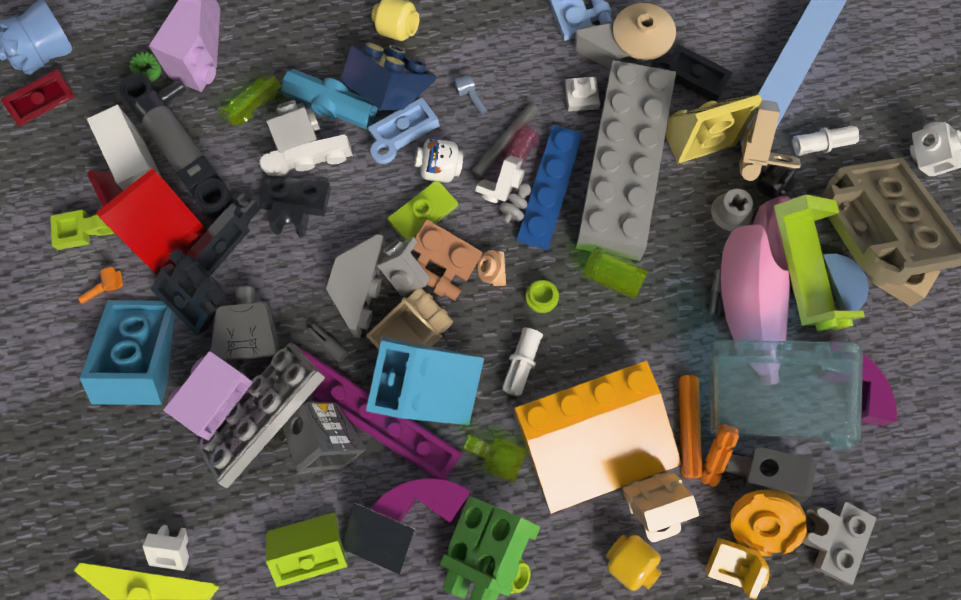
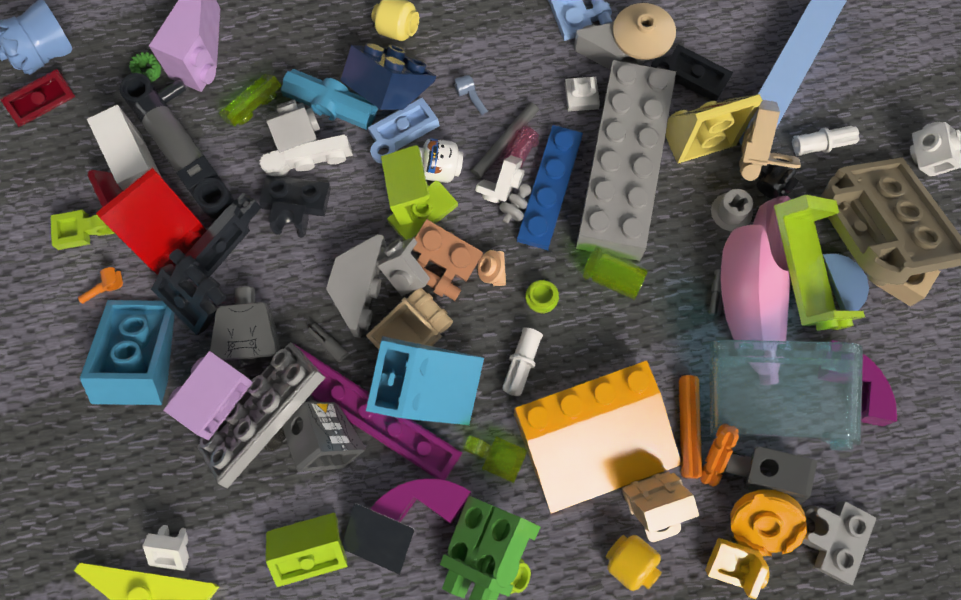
none -> lime panel [381,145,430,225]

